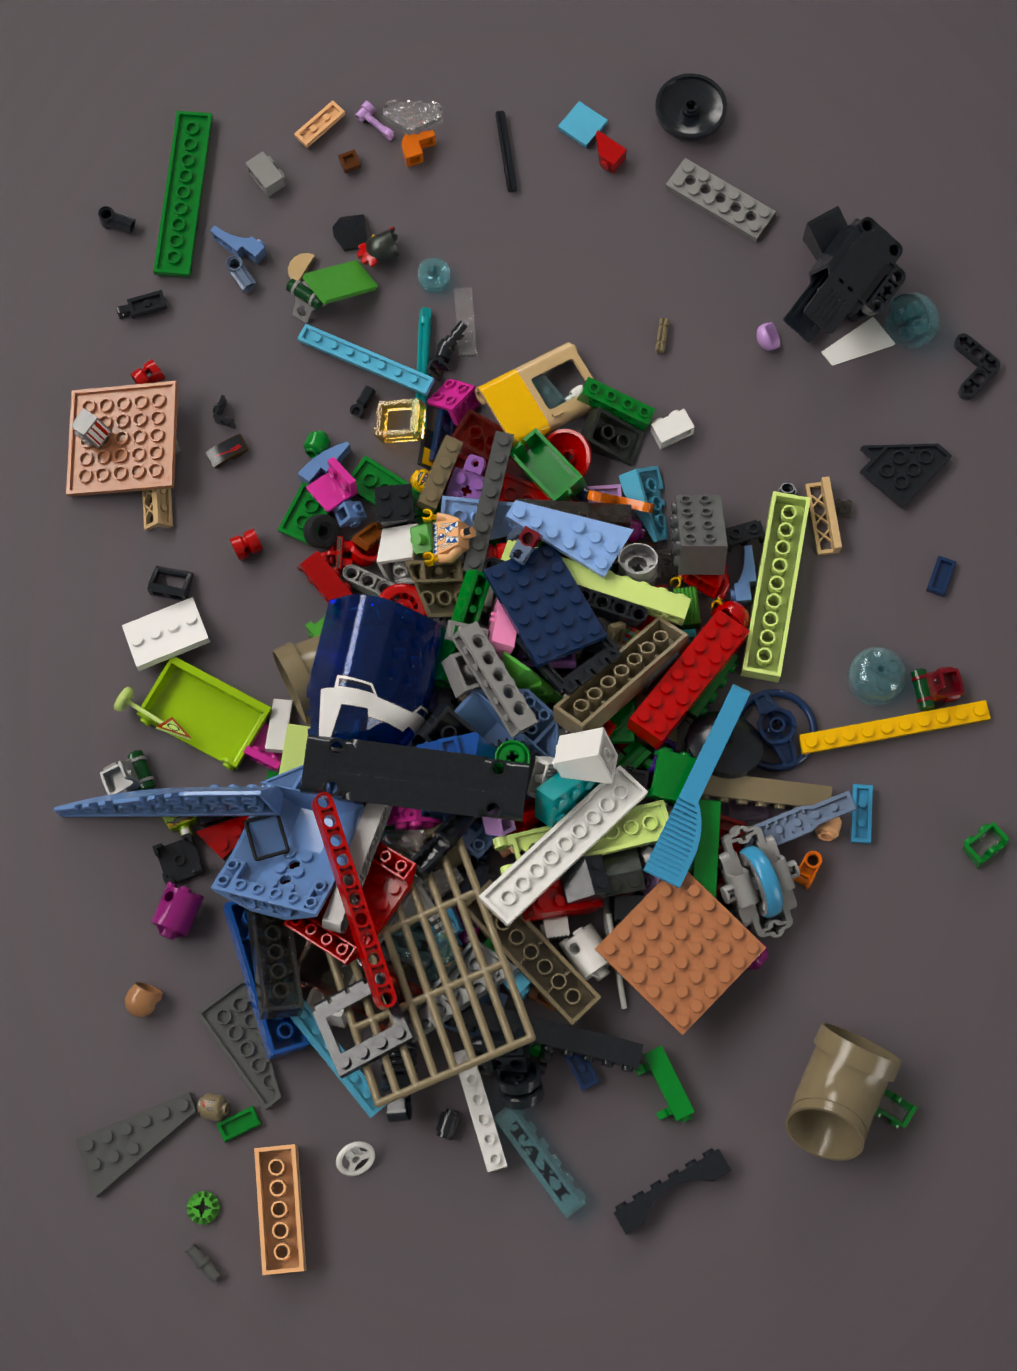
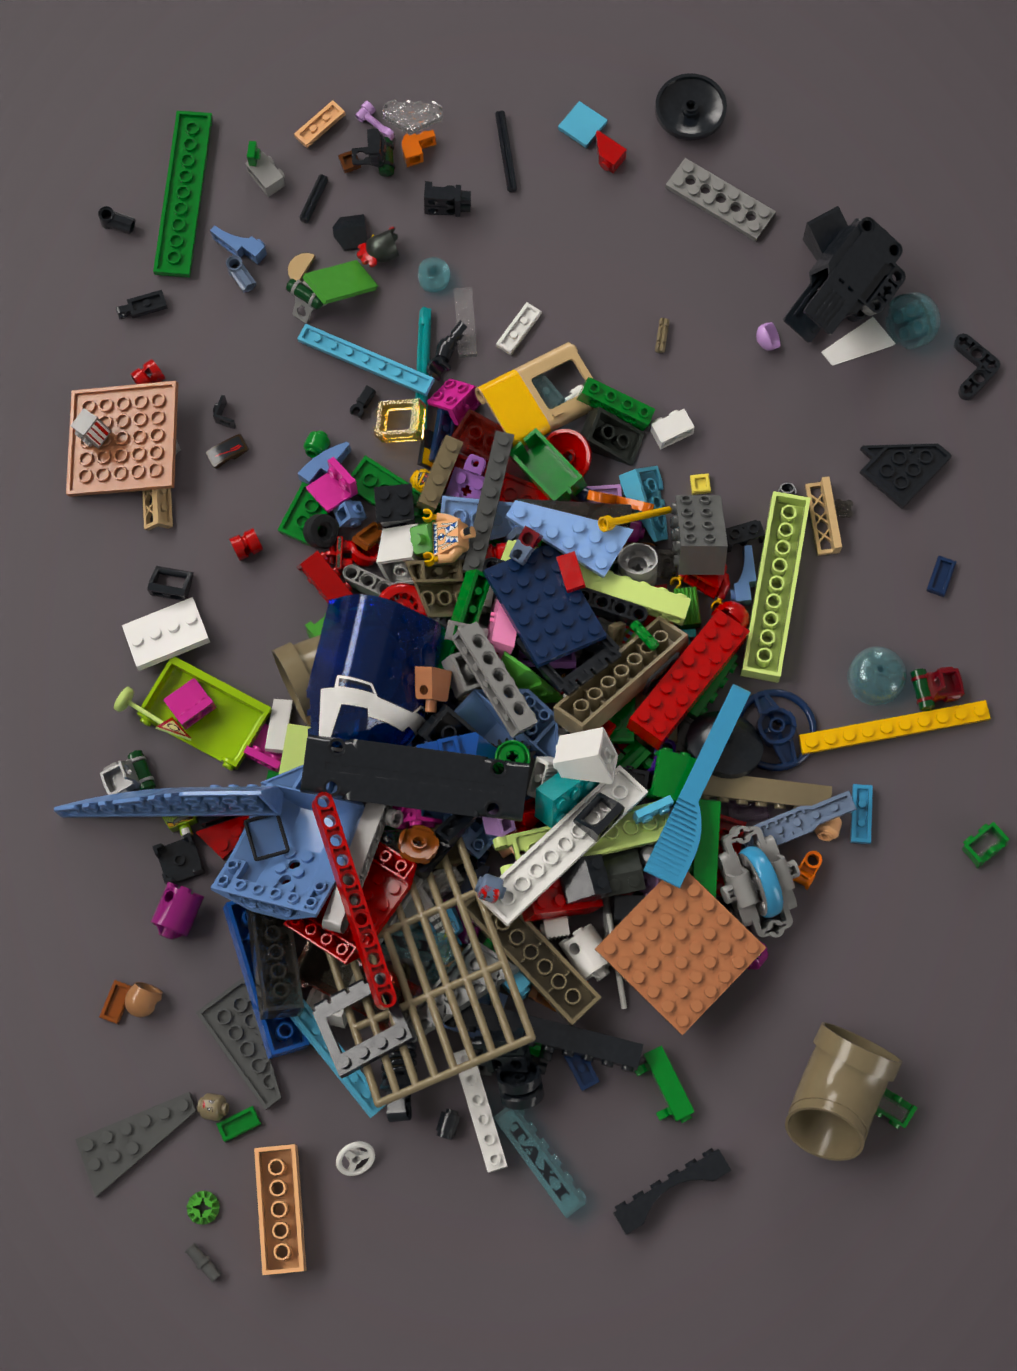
none -> dark orange tile [99,980,132,1025]
none -> dark pink bracket [164,678,217,730]
none -> green plate [247,141,261,166]
none -> black axle [299,174,328,223]
none -> black piece [352,128,395,177]
none -> light grey bush [384,808,403,828]
none -> dark orange plate [398,825,439,864]
none -> nougat torso [415,666,452,713]
none -> black hips [424,181,471,217]
none -> sand blue head [474,873,506,903]
none -> white tile [496,302,542,355]
none -> red tile [556,551,586,593]
none -> black tile [573,792,625,842]
none -> yellow piece [598,506,672,532]
none -> green axle [630,620,659,651]
none -> medium azure plate [632,795,674,824]
none -> light yellow tile [690,473,711,495]

